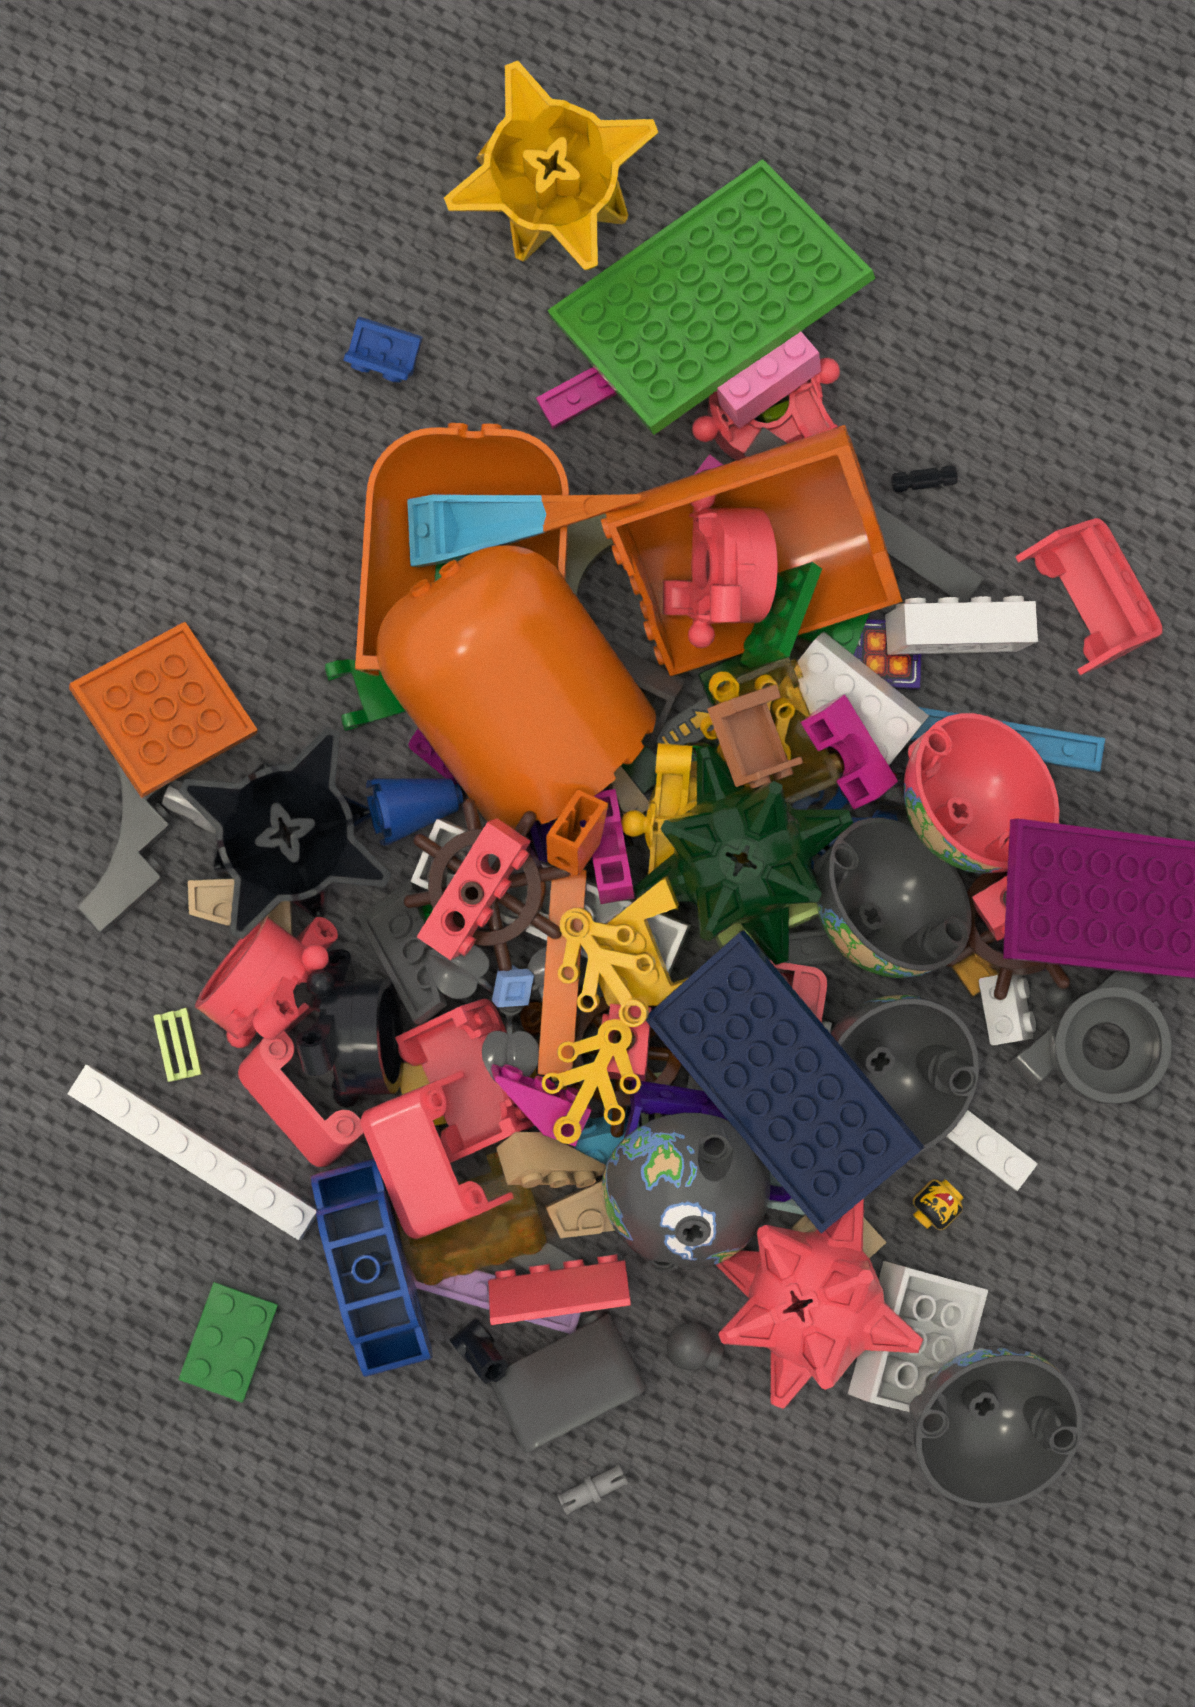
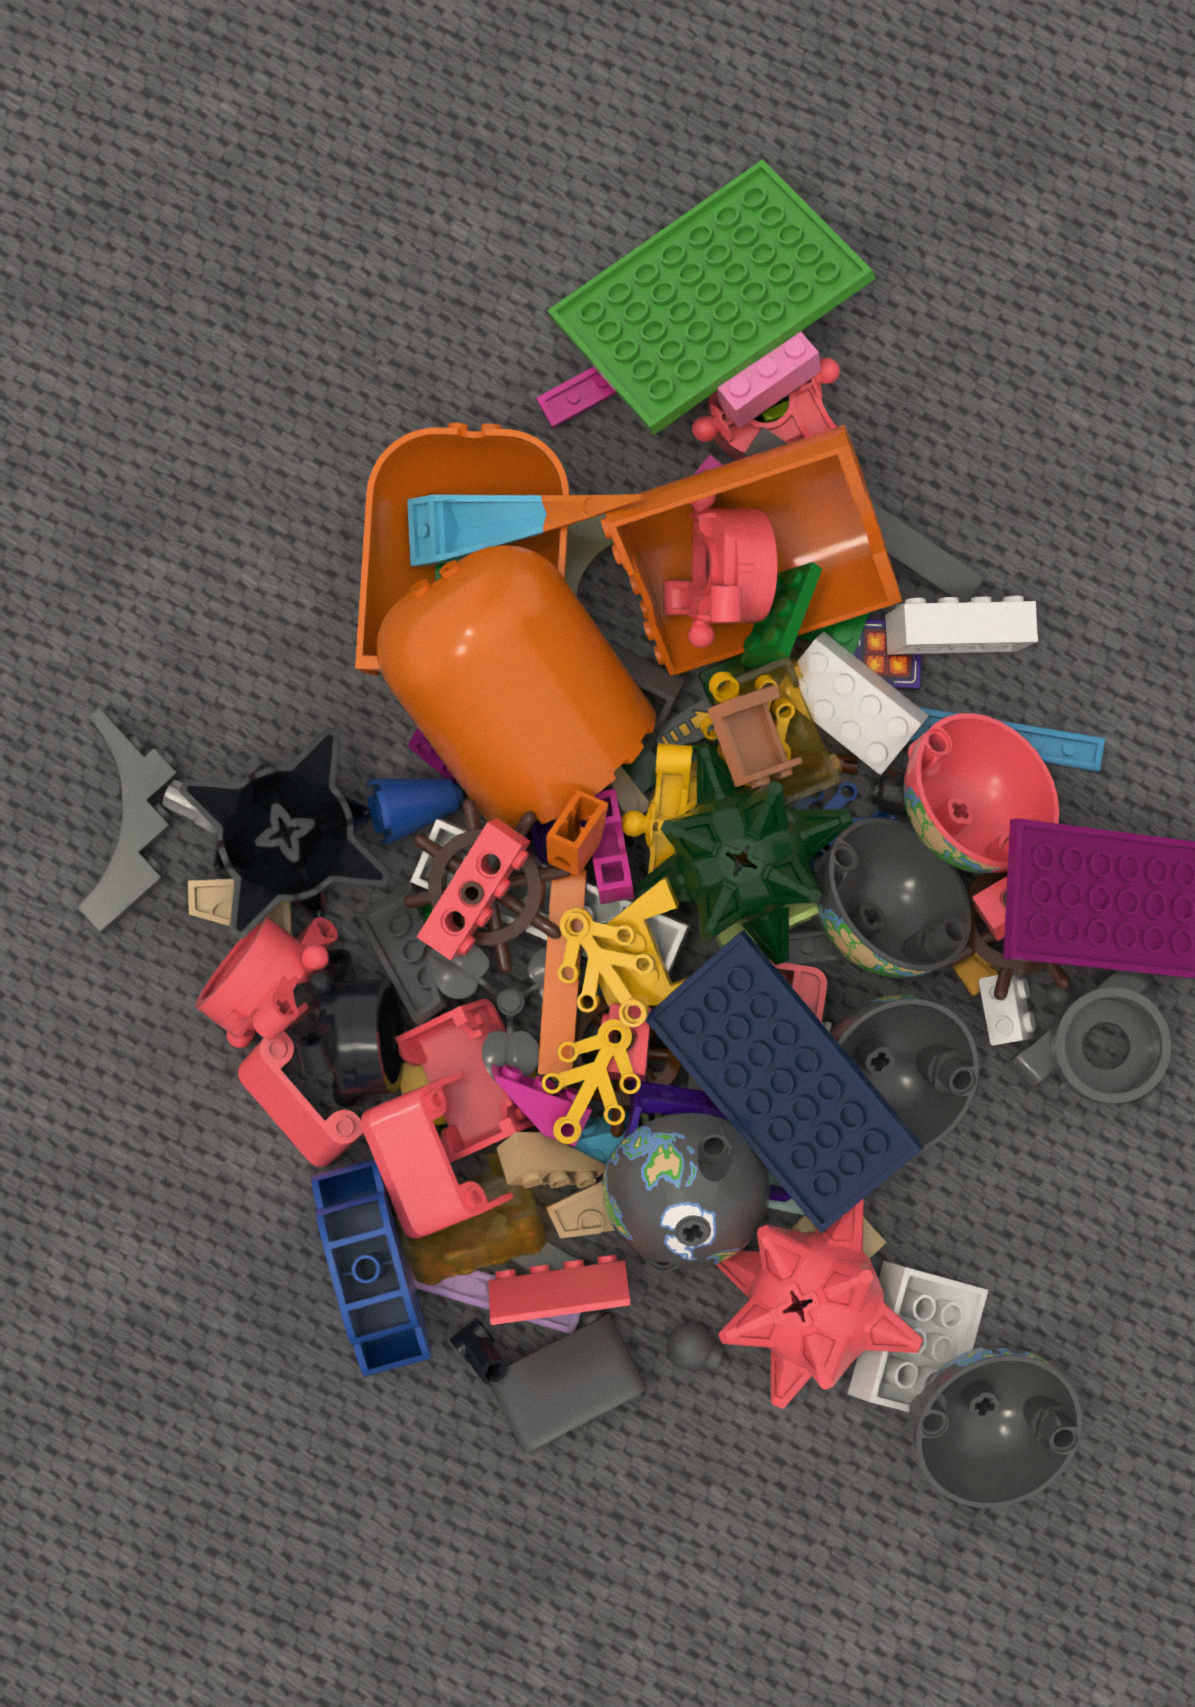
white brick [68,1065,317,1240] -> none
orange plate [69,622,258,798] -> none
yellowish green tile [153,1008,202,1082] -> none
green plate [178,1282,279,1403] -> none
green flag [325,659,406,732] -> none
blue bracket [344,317,423,382] -> none
yellow piece [444,61,658,270] -> none
light blue tile [492,965,534,1008] -> none
reddish brown plate [520,1002,543,1035] -> none
light grey pin [557,1464,628,1515] -> none
dark pink arch [800,694,898,809] -> none
black axle [891,465,958,492] -> none
head [913,1179,964,1230] -> none
white plate [946,1110,1038,1191] -> none
coral windscreen [1015,518,1162,675] -> none

